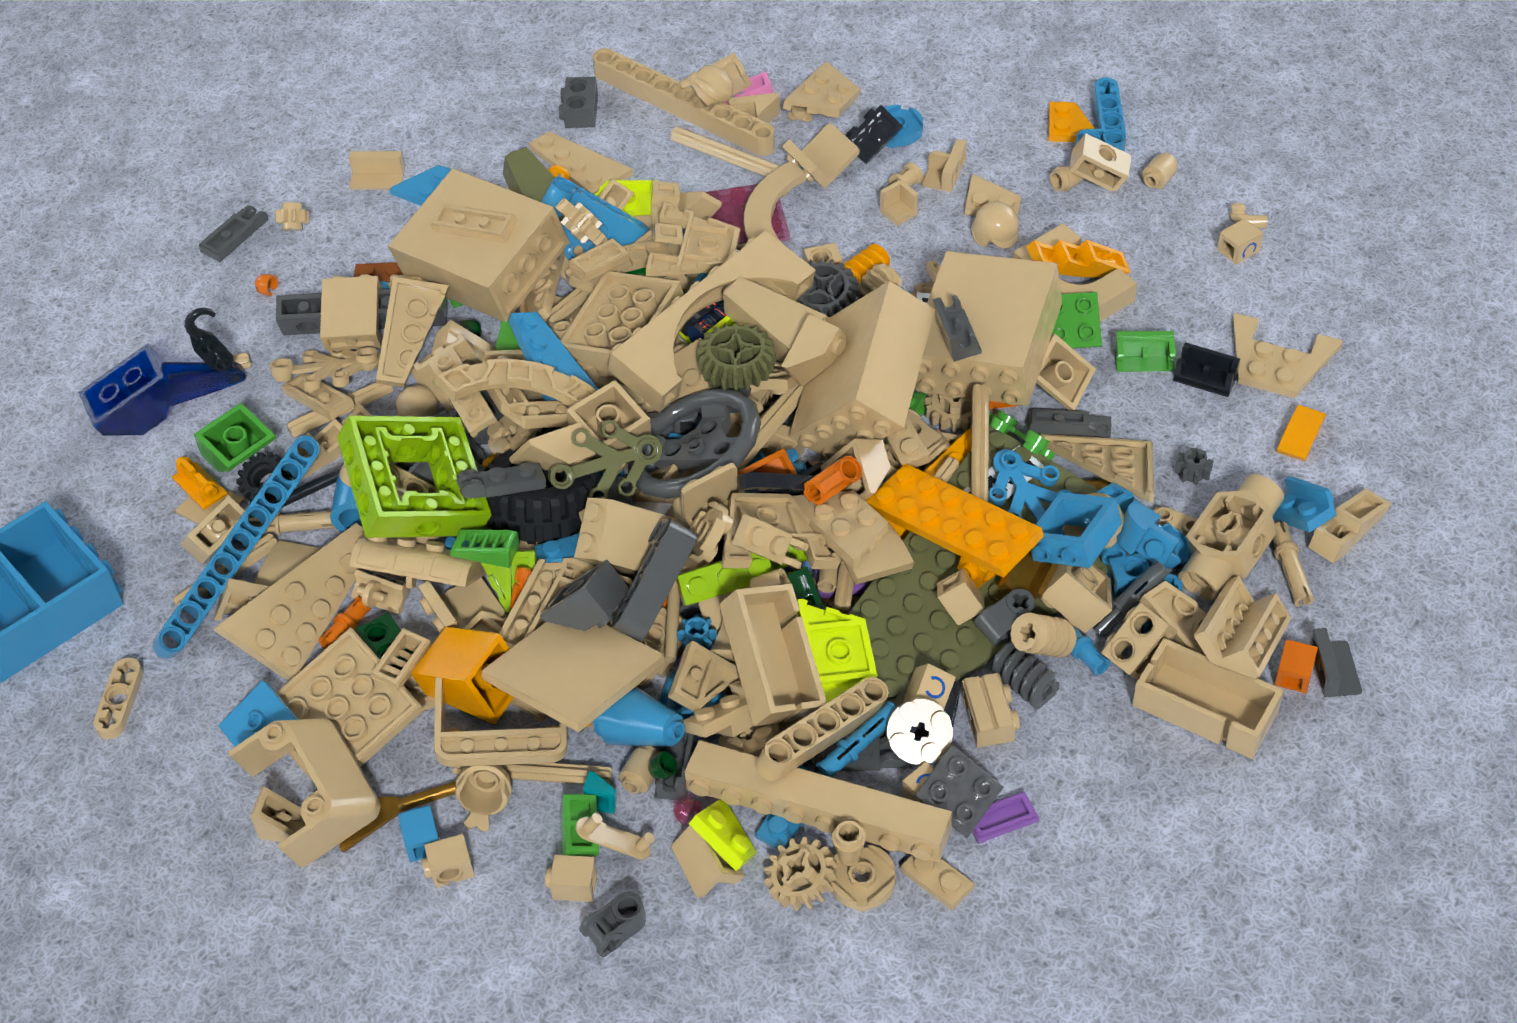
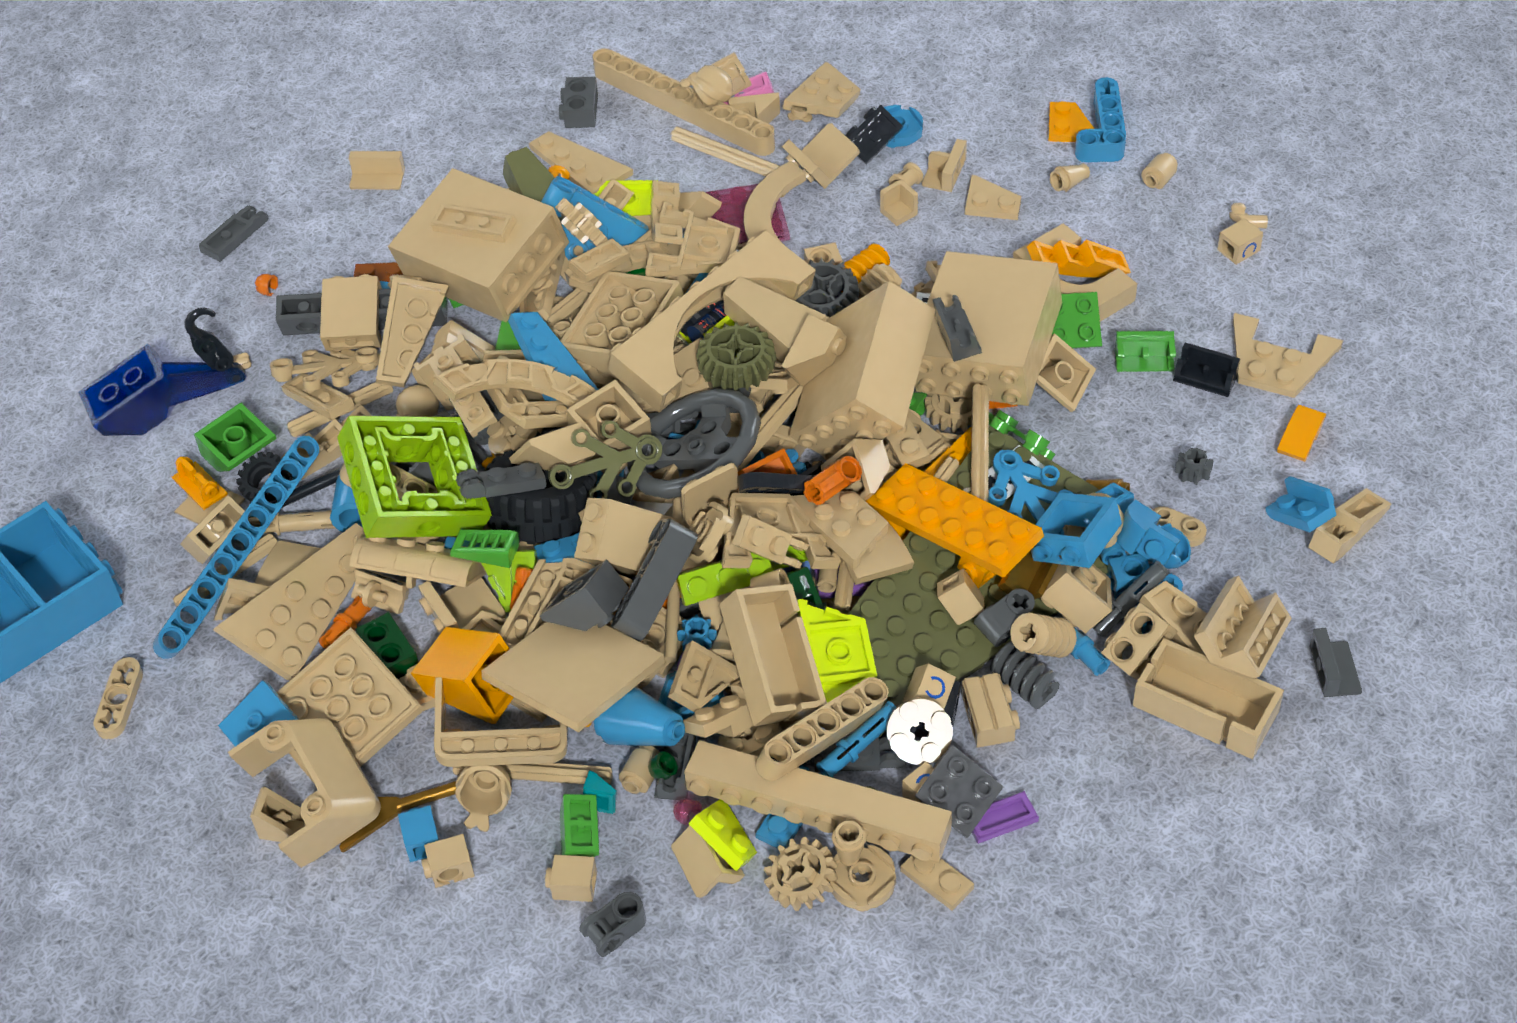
tan gear [275,202,309,231] -> none
tan slope [369,628,431,691] -> none
dark azure wing [390,165,451,206] -> none
dark green hinge [460,319,482,337] -> none
tan piece [576,813,655,860] -> none
tan helmet [971,201,1019,249] -> none
dark grey hinge [1030,409,1112,438] -> none
tan tile [1039,433,1154,503] -> none
tan brick [1069,133,1131,191] -> none
tan brick [1178,474,1284,601] -> none
tan pin [1272,522,1314,606] -> none
orange panel [1275,640,1318,693] -> none

